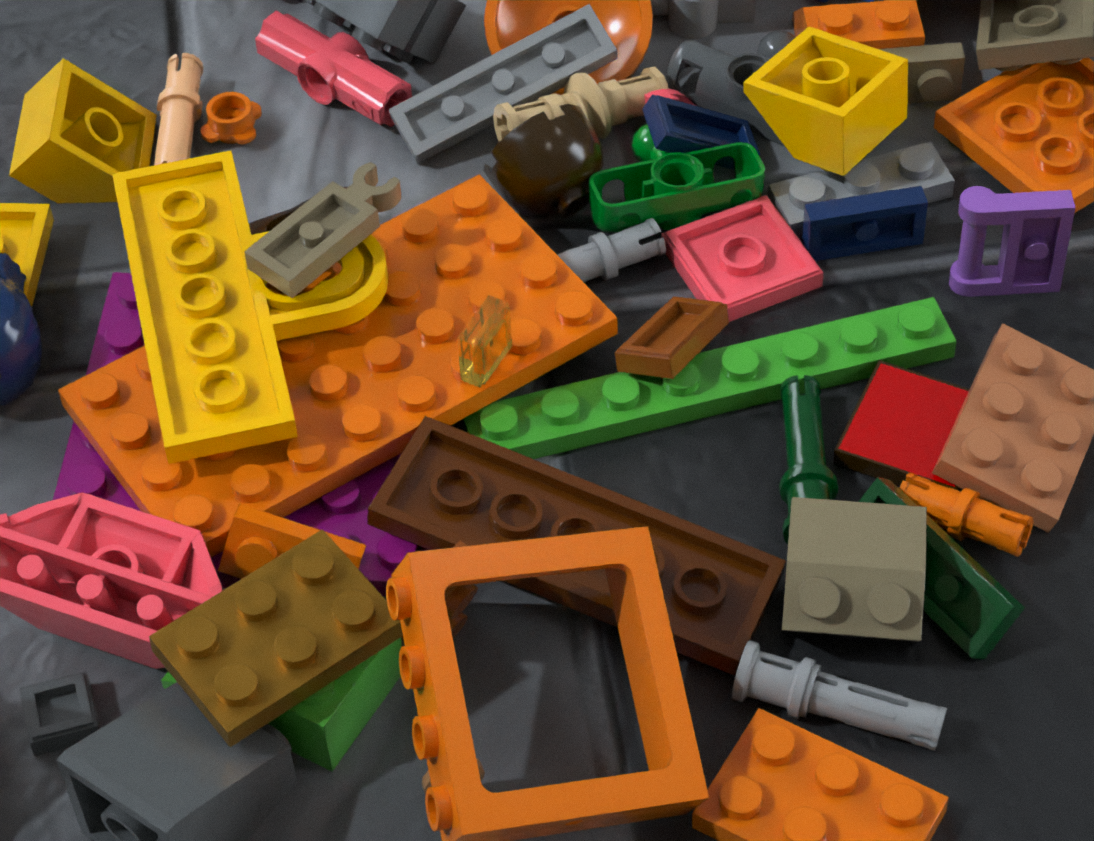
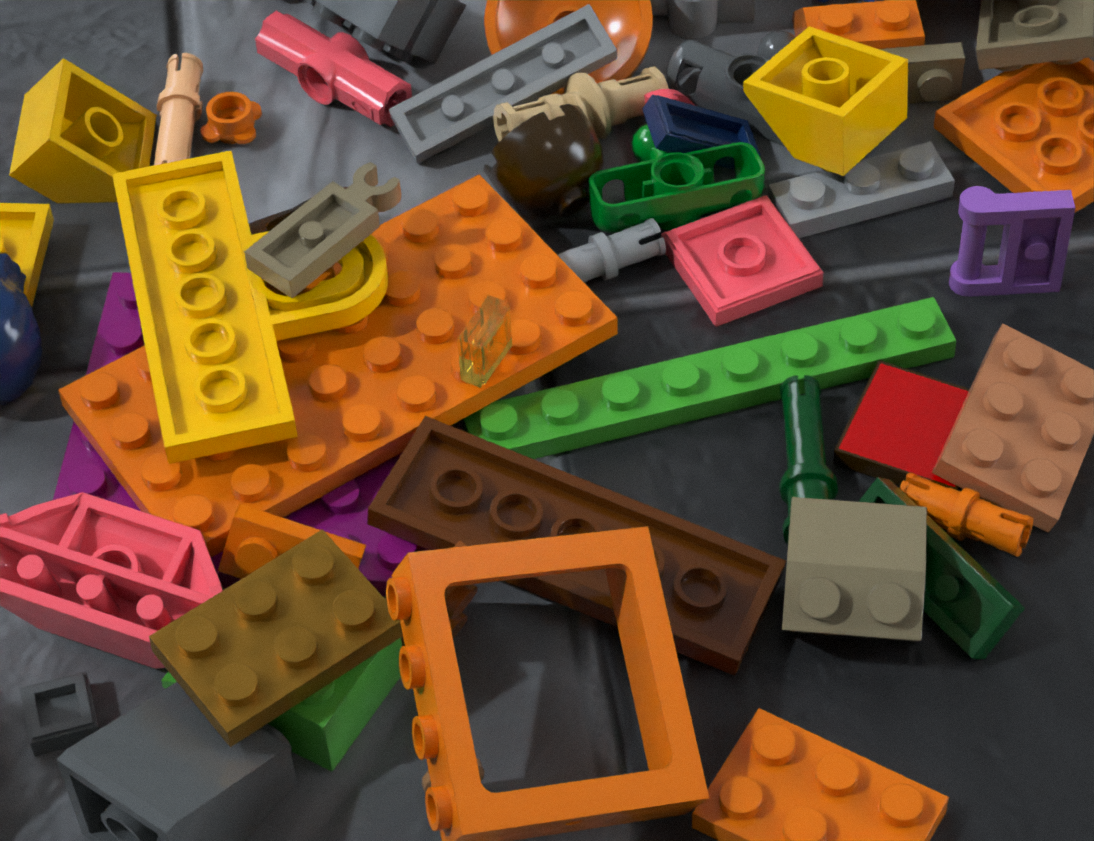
dark orange tile [615,296,729,379] -> none
light grey pin [731,640,947,751] -> none
dark blue plate [802,186,928,261] -> none

